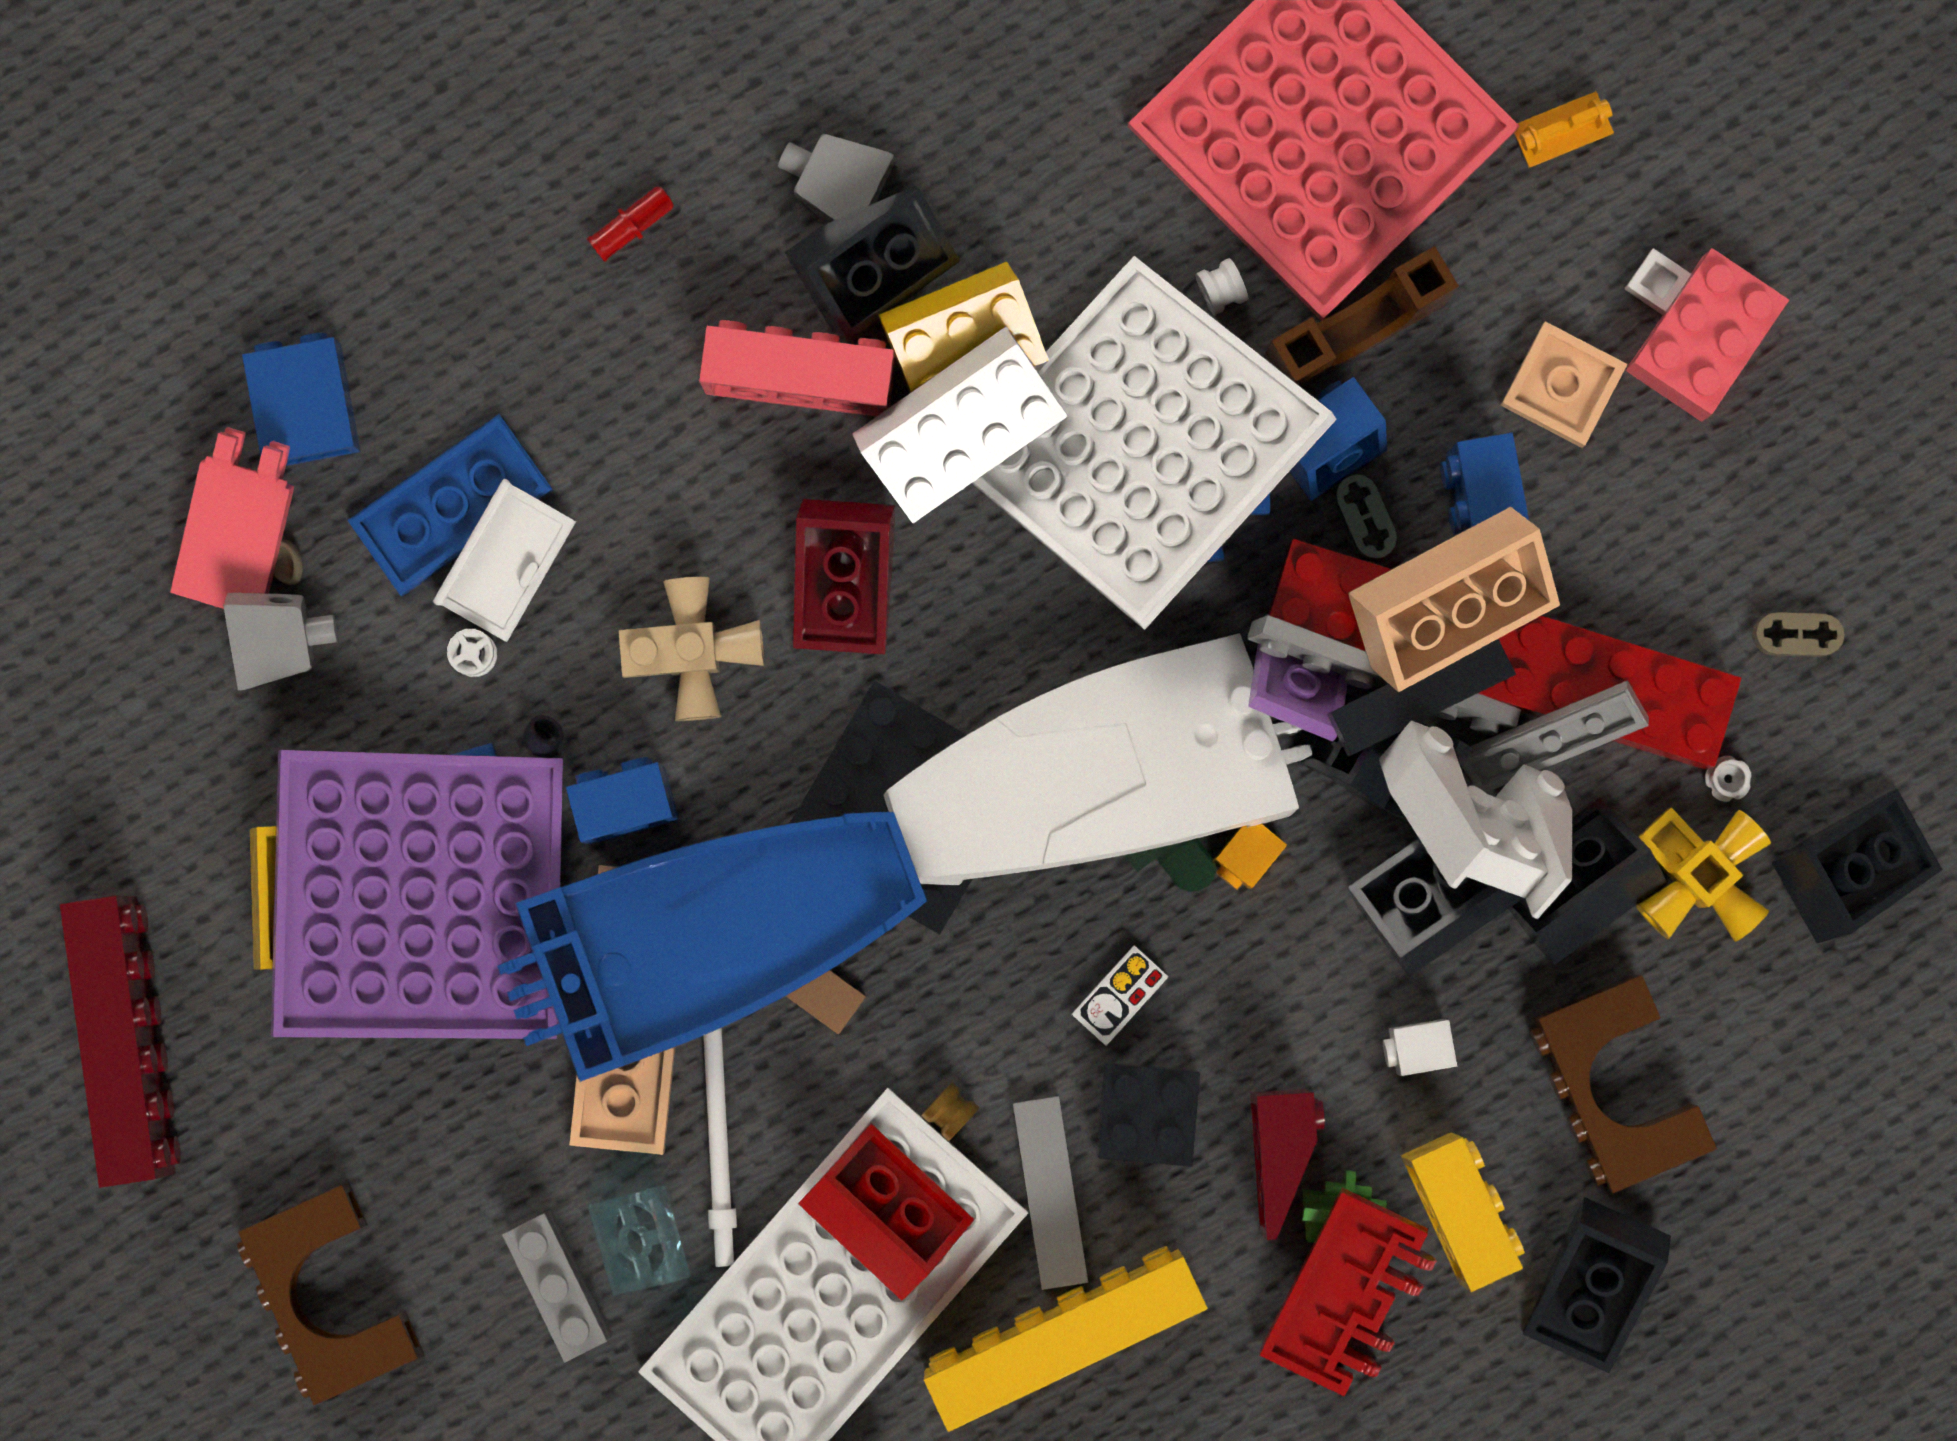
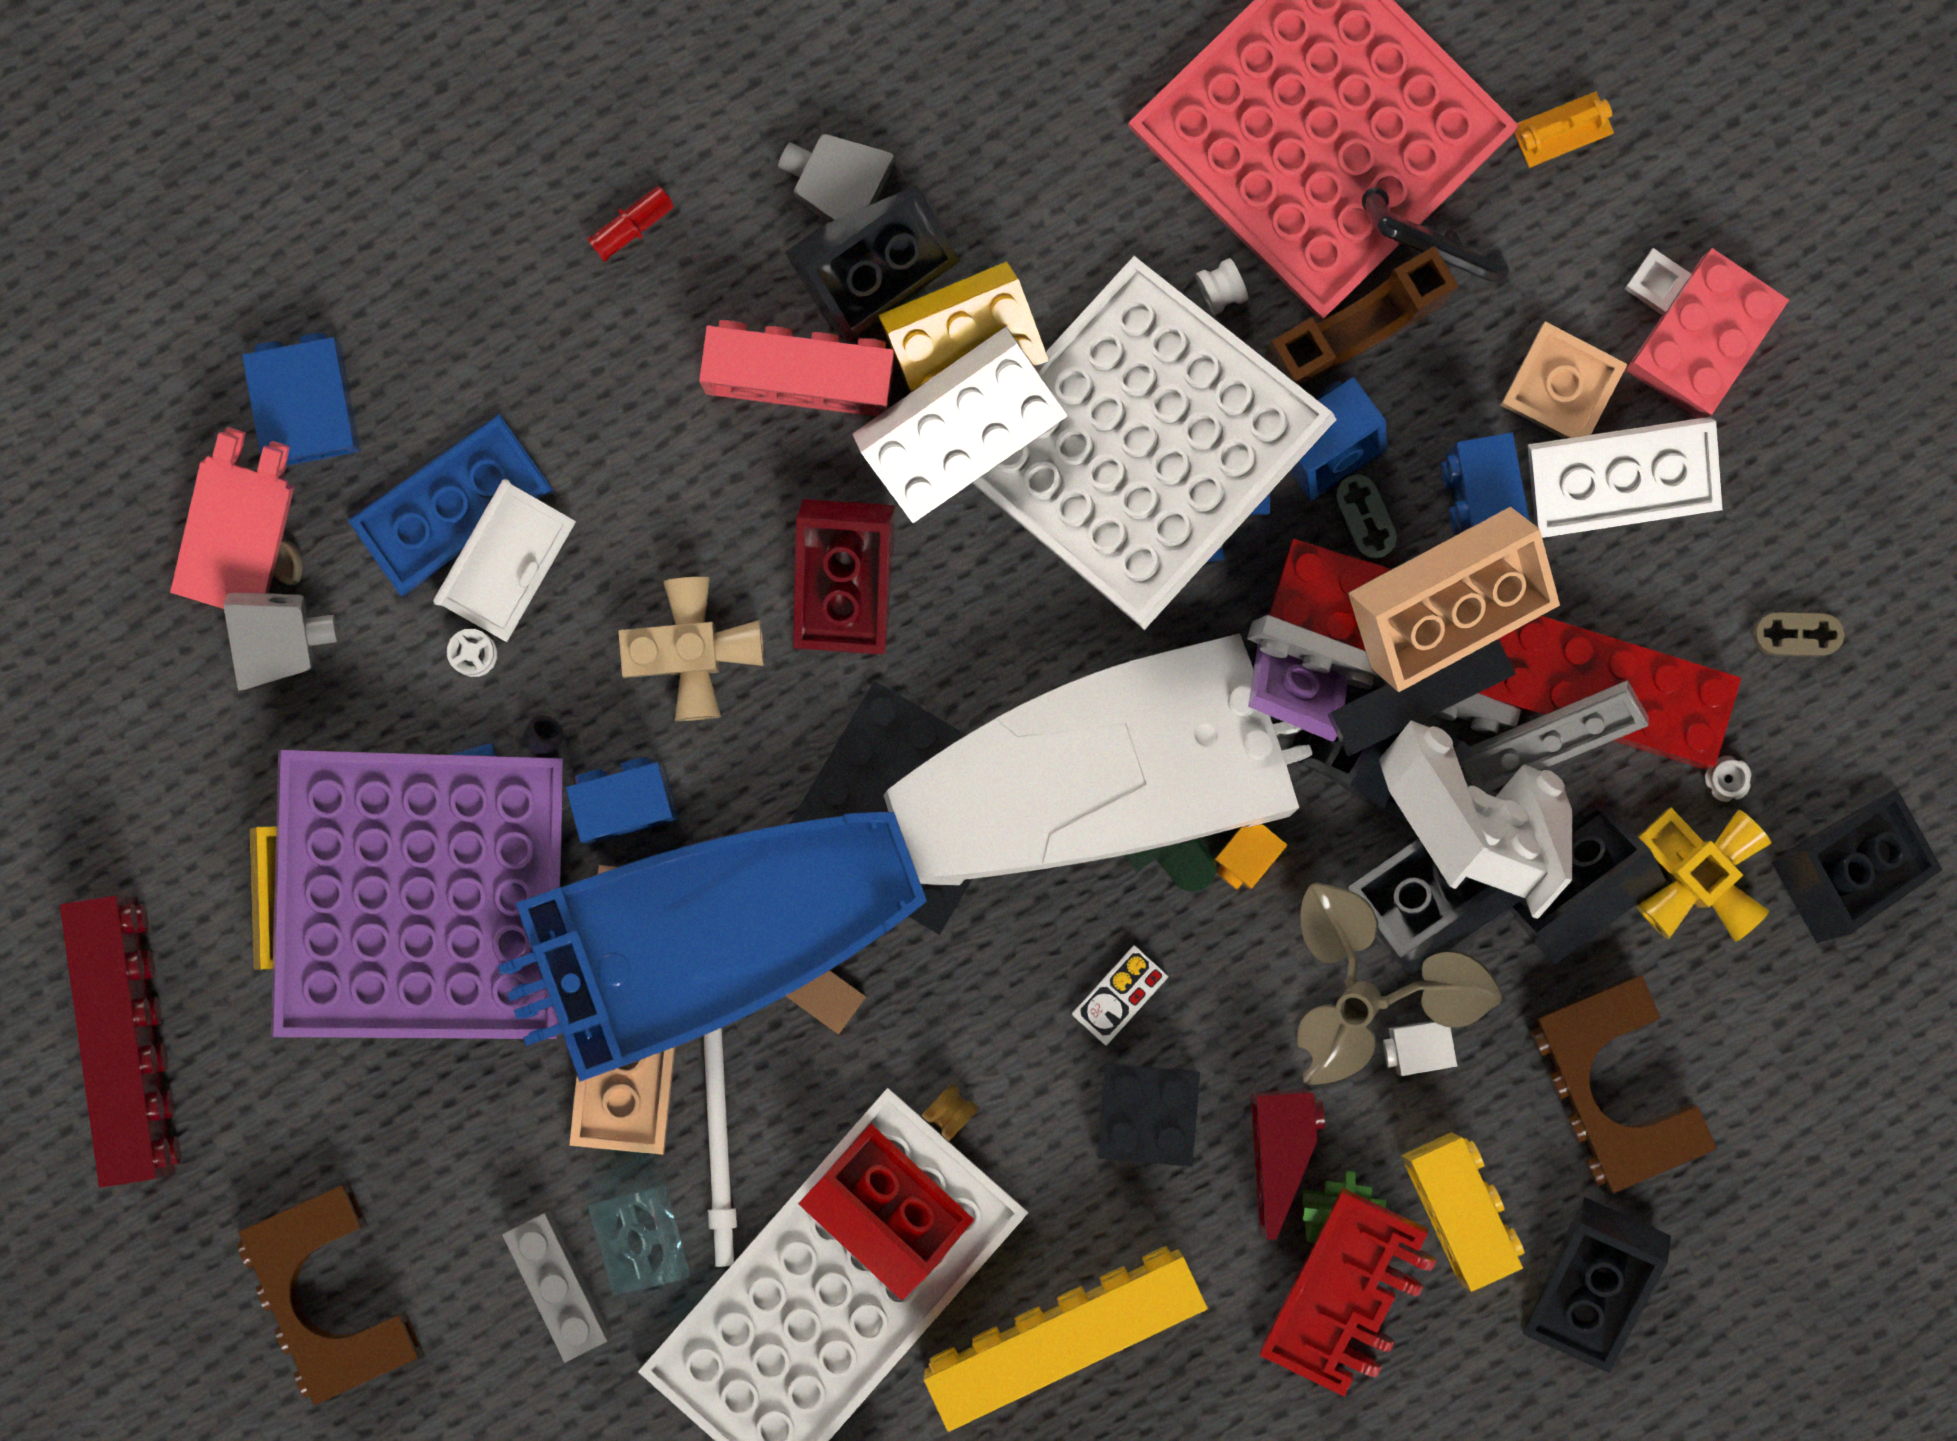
light grey tile [1013,1096,1088,1290] -> none
none -> dark tan plant [1297,883,1502,1085]
none -> black piece [1361,187,1509,282]
none -> white plate [1528,417,1722,538]

